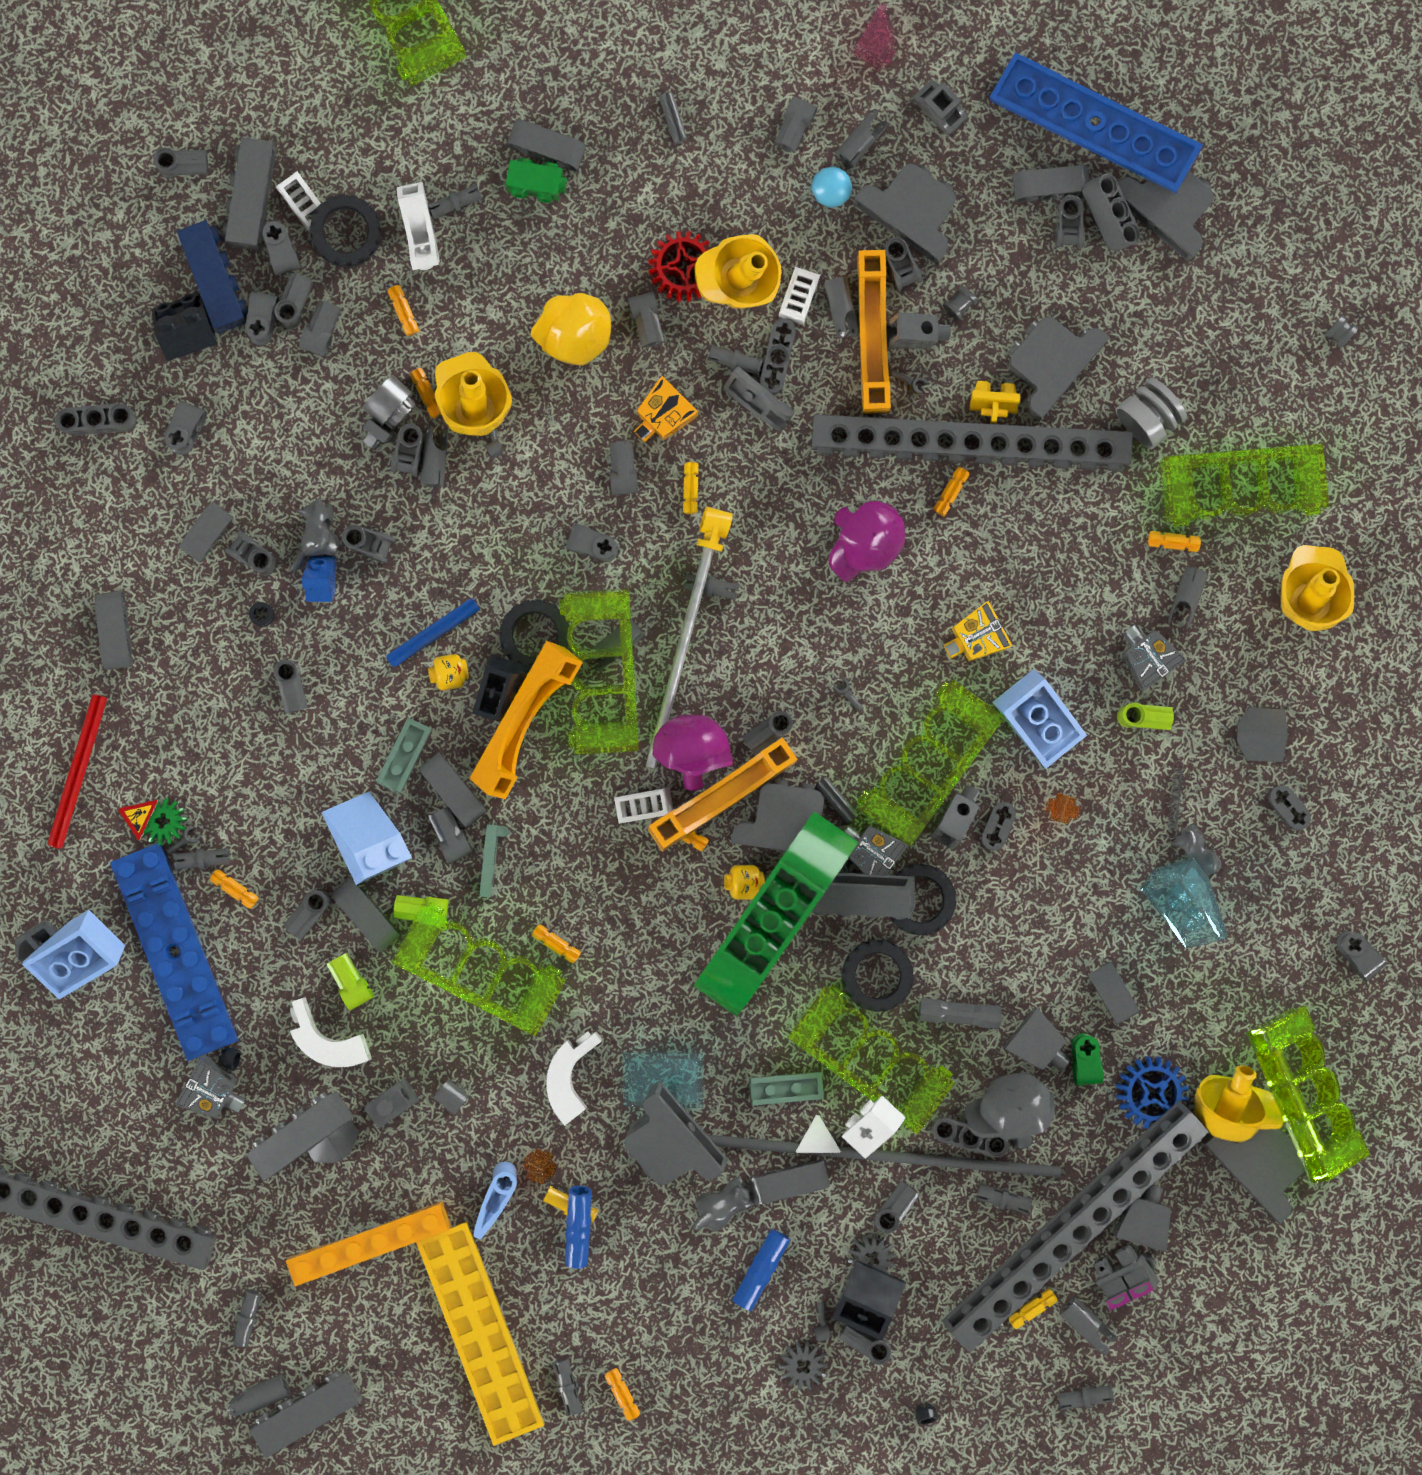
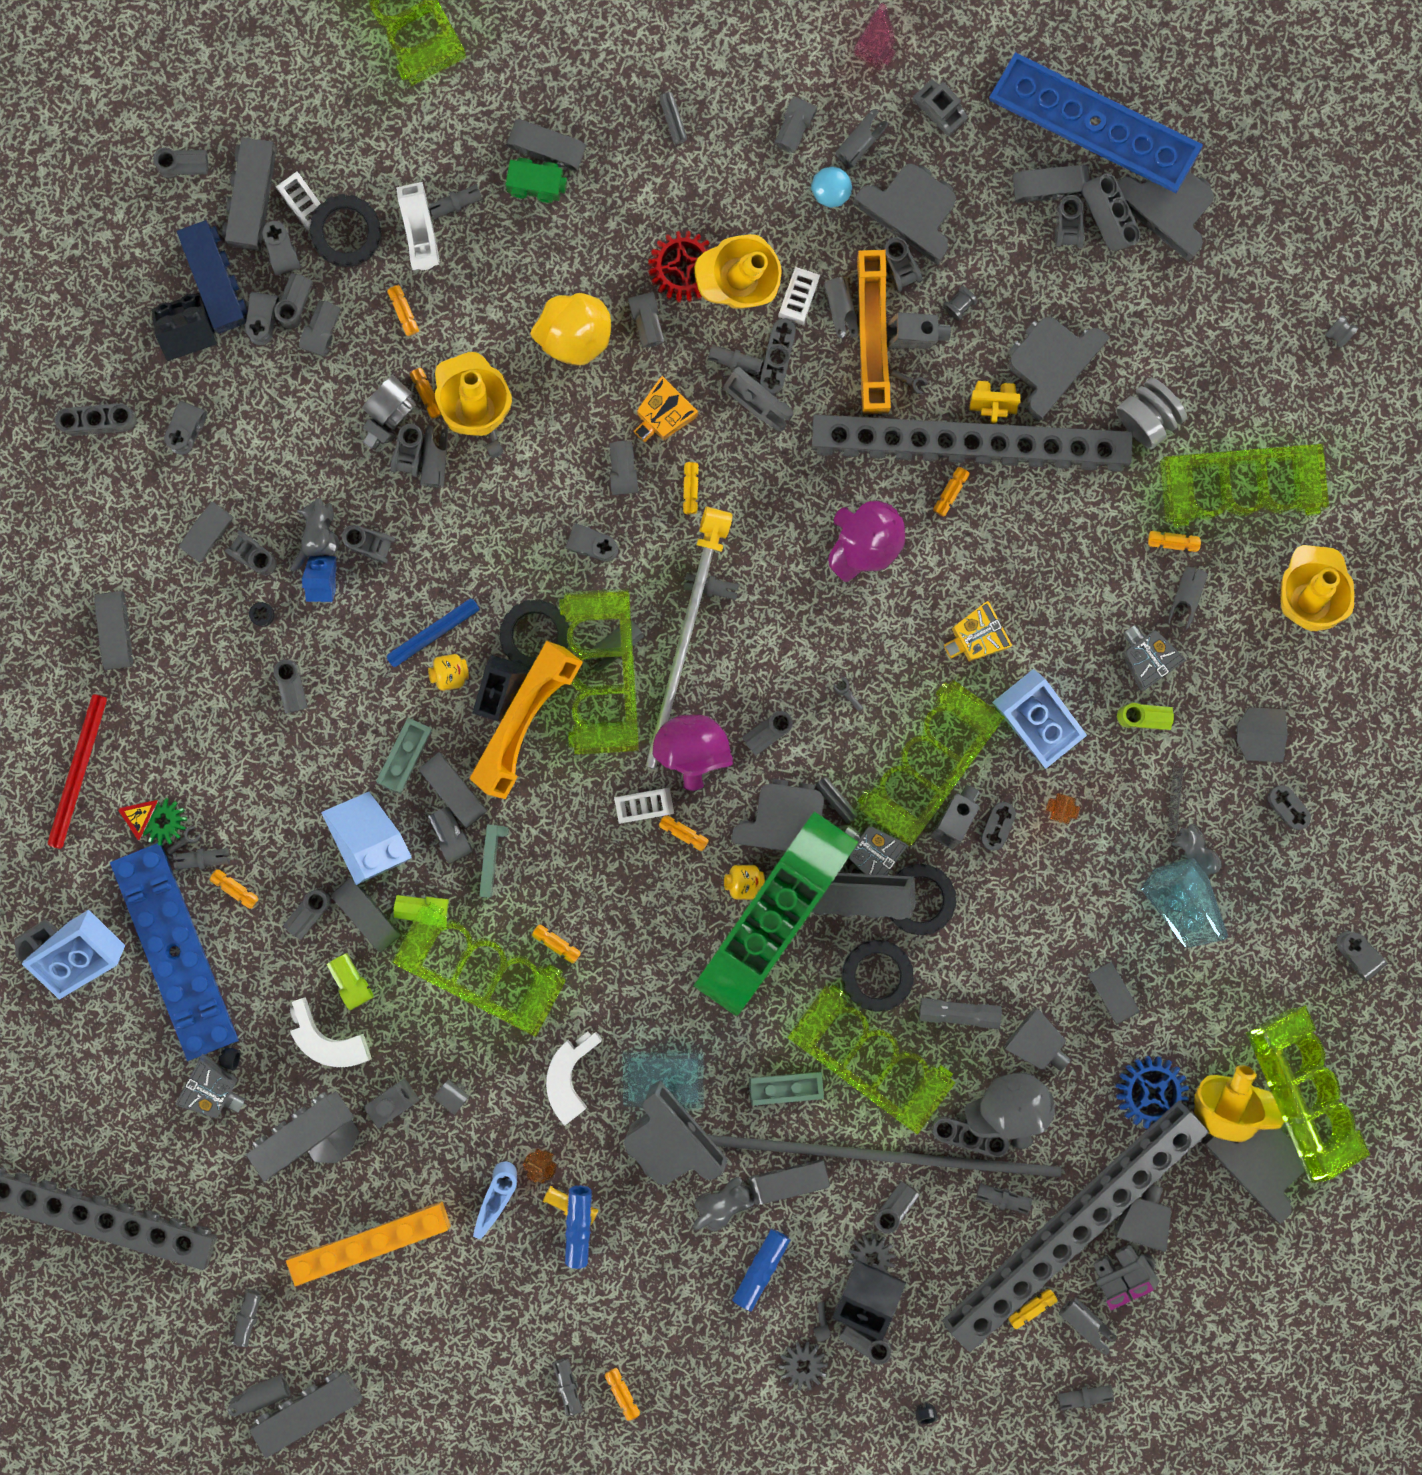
yellow plate [416,1221,545,1446] -> none
light orange arch [648,737,798,852] -> none
white sticker [796,1115,841,1153] -> none
white brick [842,1096,906,1159] -> none
green piece [1071,1033,1104,1086] -> none

